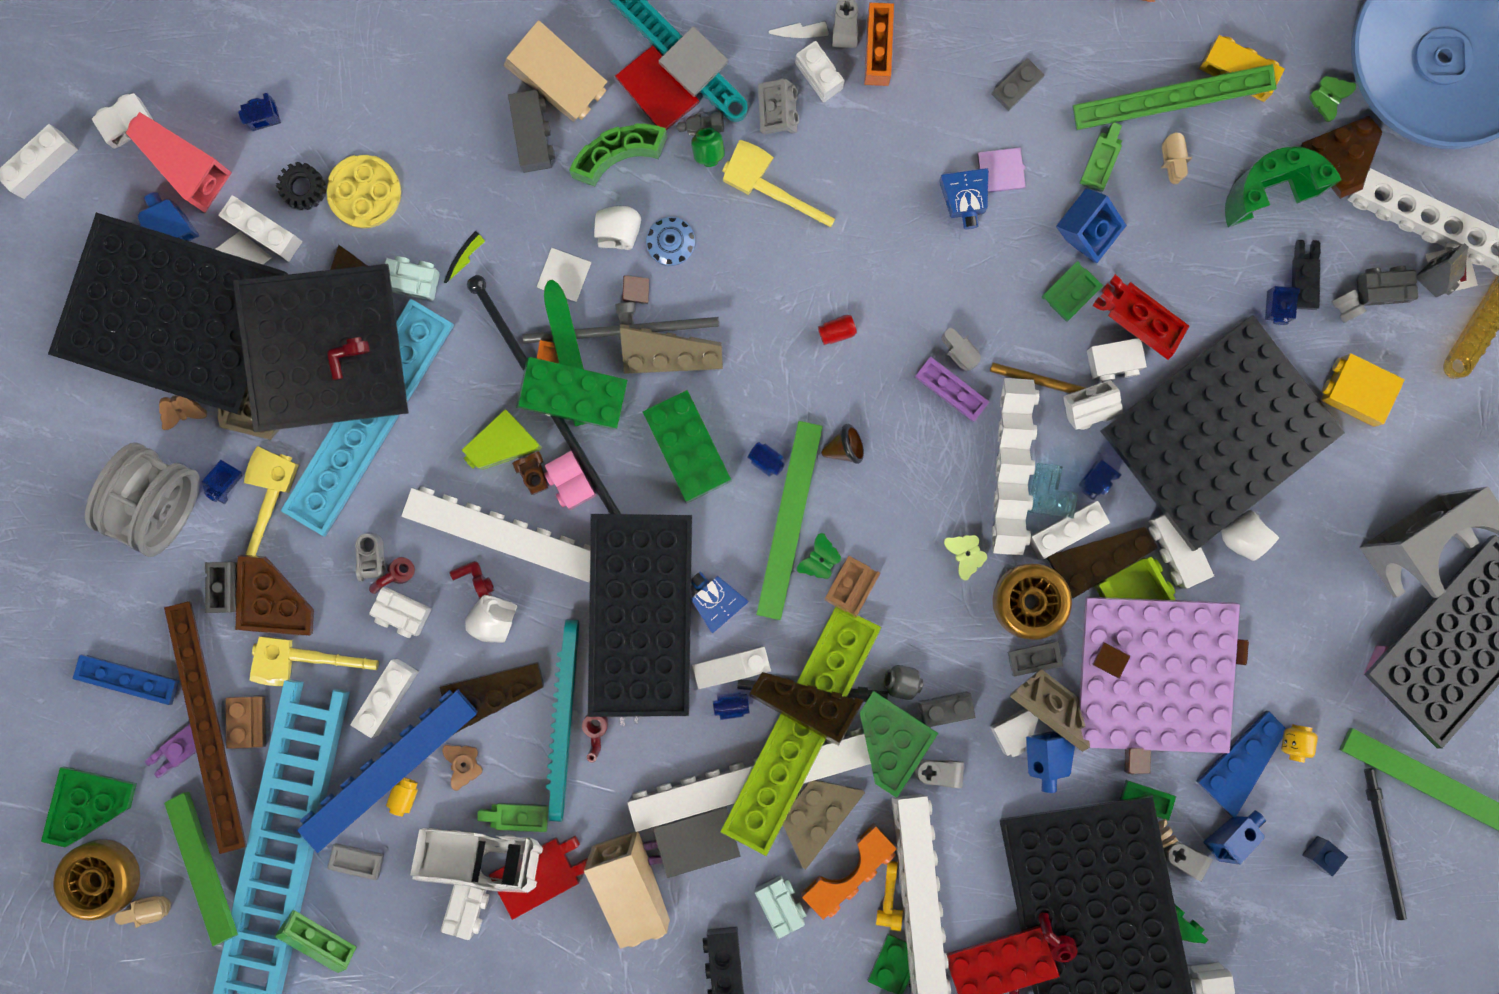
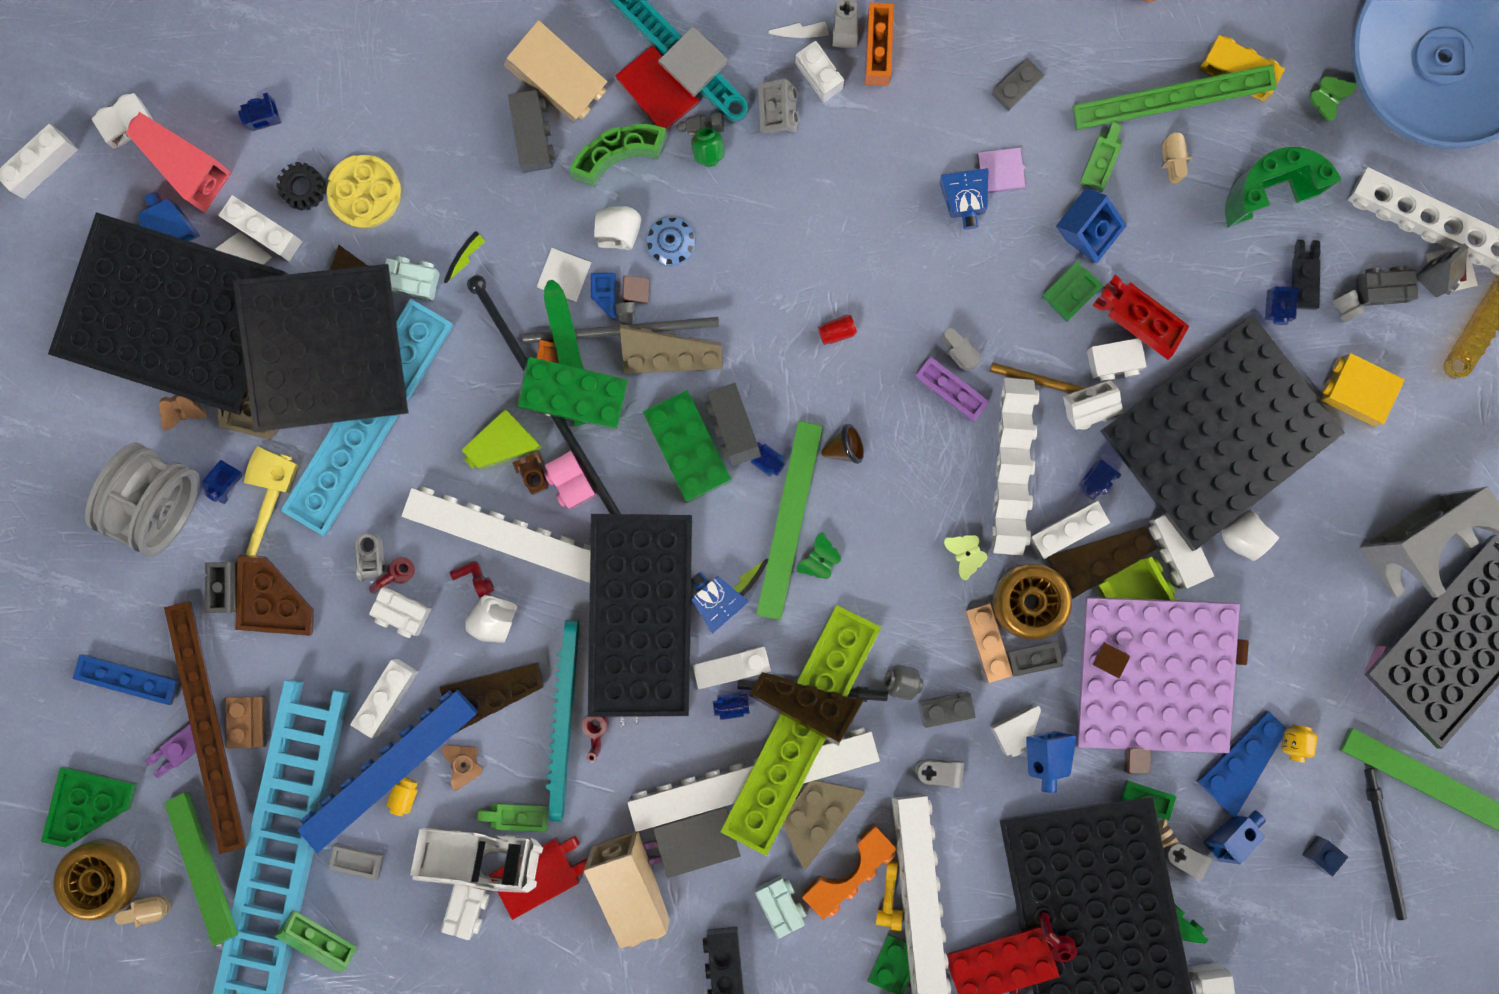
light yellow piece [250,636,379,686] -> none
dark red plate [327,337,370,380] -> none
light yellow piece [722,140,835,227] -> none
medium nougat plate [825,556,880,618] -> none
green plate [860,690,938,798] -> none
dark tan wing [1010,669,1090,752] -> none
clear light blue plate [1028,463,1079,518] -> none
reddish brown plate [1301,116,1383,199] -> none
none -> blue tile [591,273,616,319]
none -> dark grey brick [705,383,761,466]
none -> sticker [733,559,768,596]
none -> light nougat plate [965,604,1013,683]

